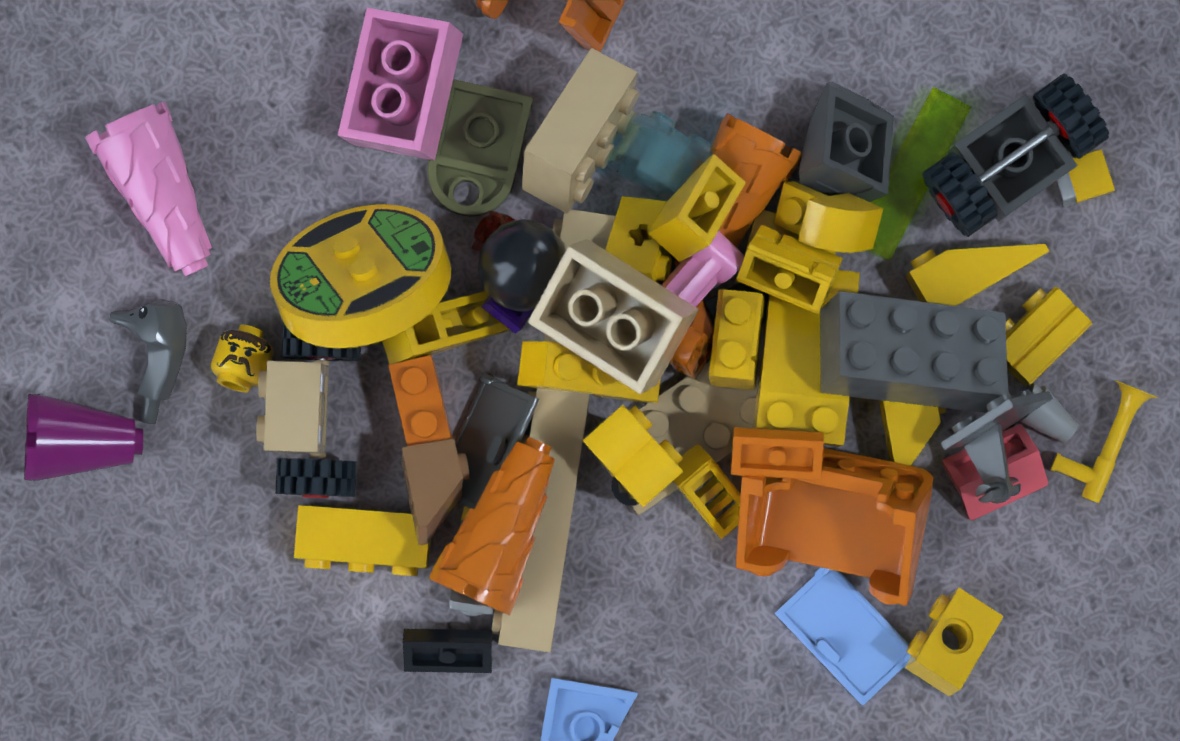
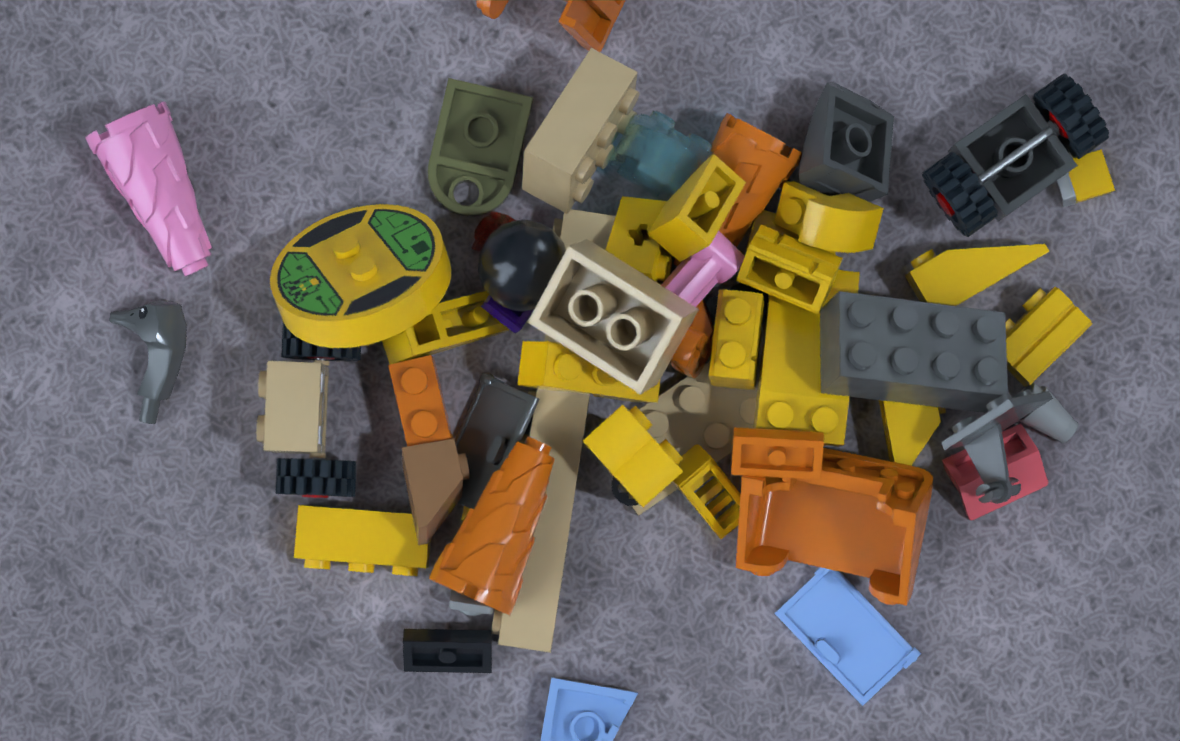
magenta cone [24,393,143,482] -> none
yellow head [210,324,274,393] -> none
bright pink brick [338,8,463,161] -> none
clear neon green tile [869,87,971,261] -> none
yellow brick [905,588,1004,696] -> none
yellow piece [1050,380,1158,503] -> none

